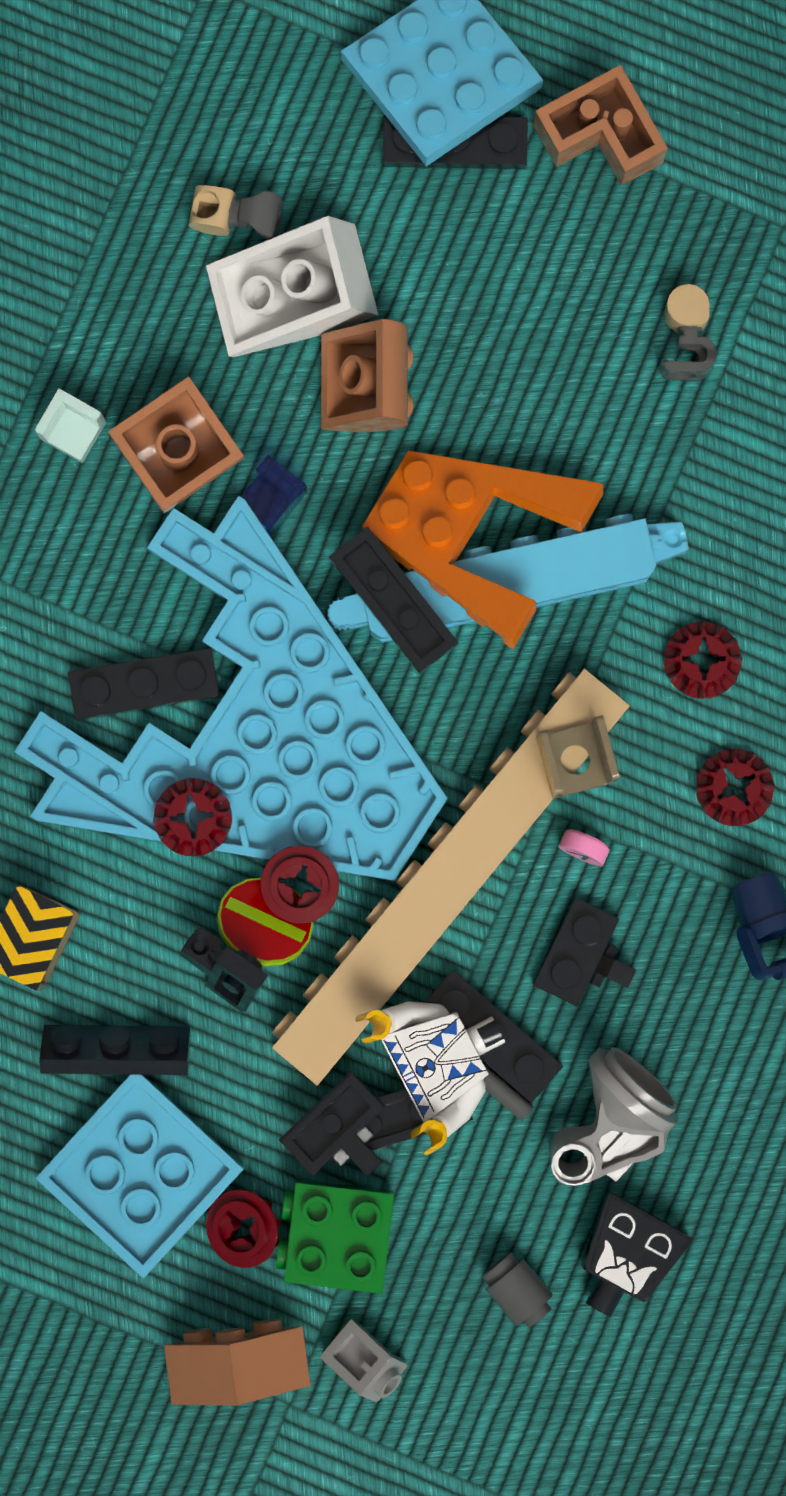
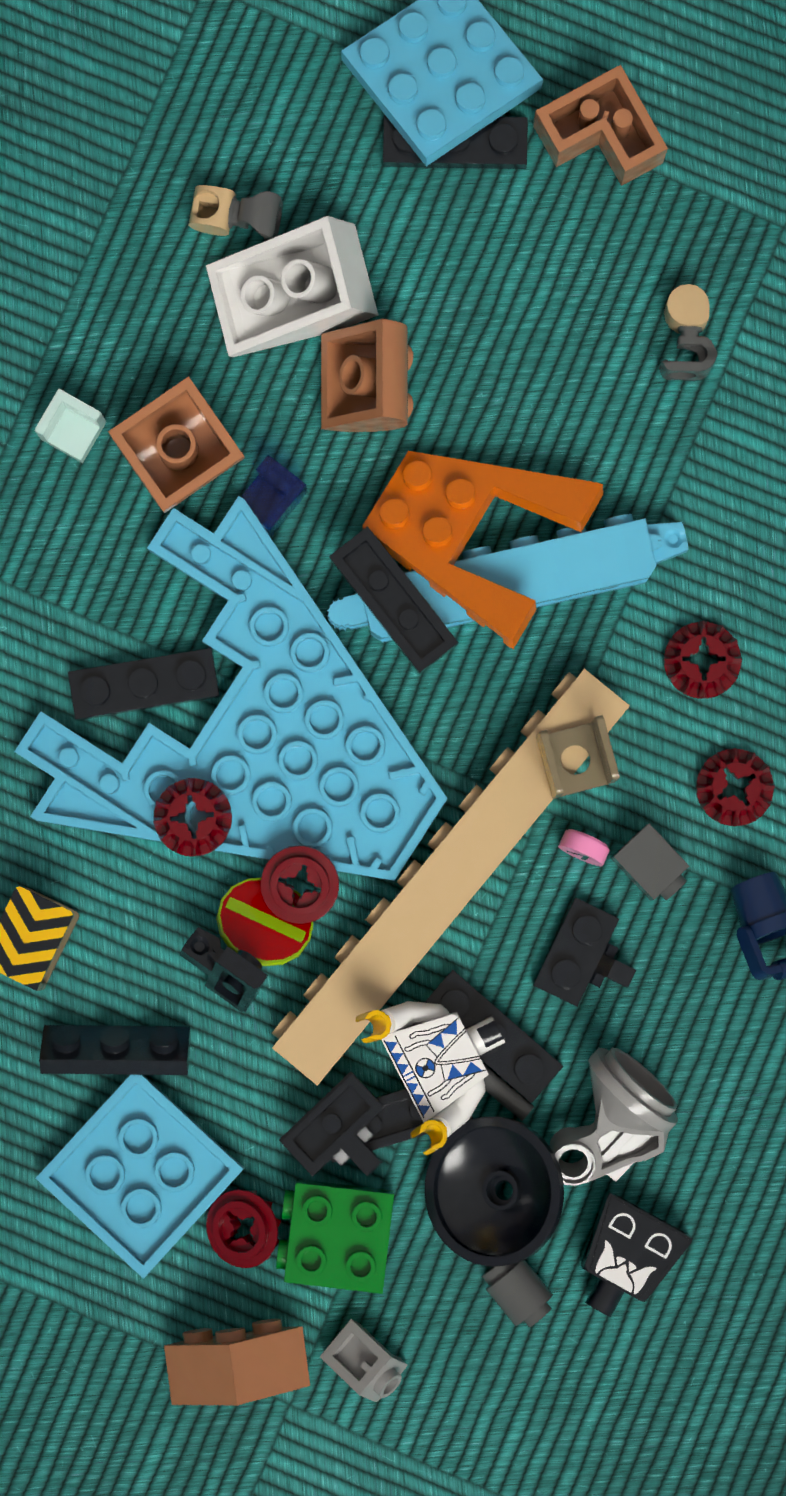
none -> black dish [425,1116,564,1267]
none -> dark grey brick [610,824,690,901]

